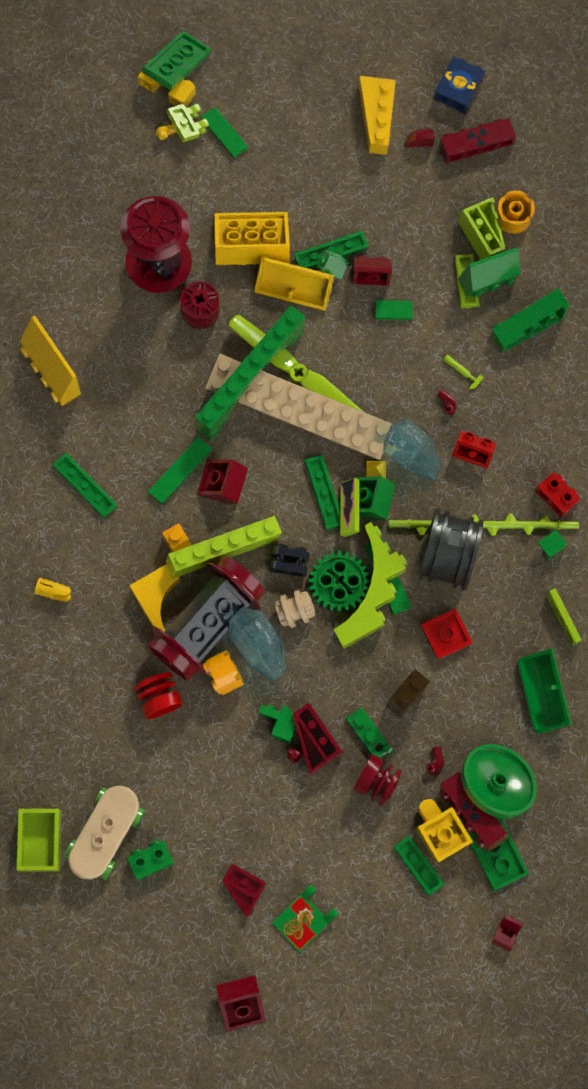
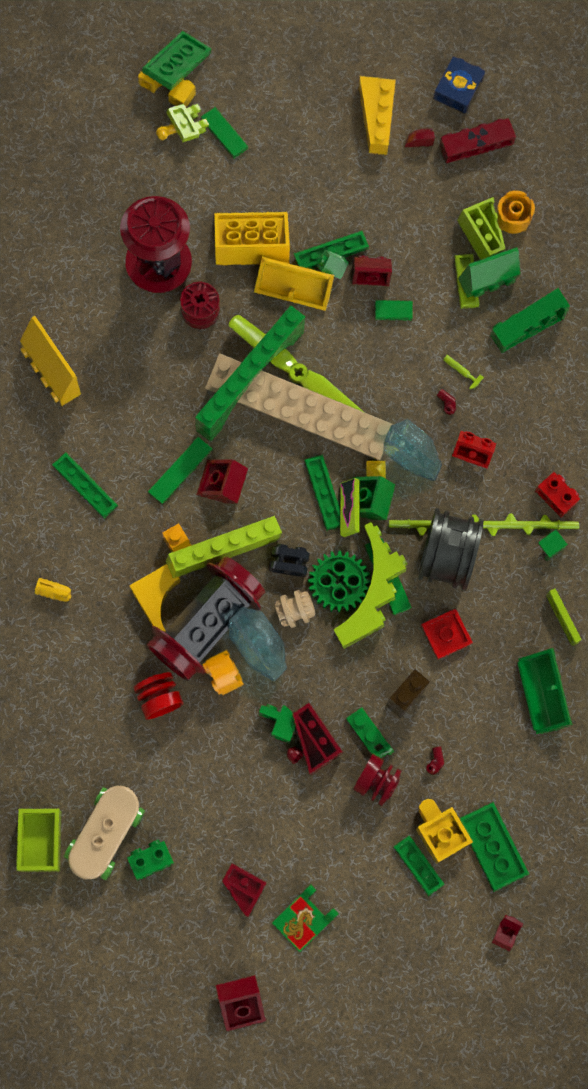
dark red brick [439,771,508,853] -> none
green dish [461,744,537,819] -> none

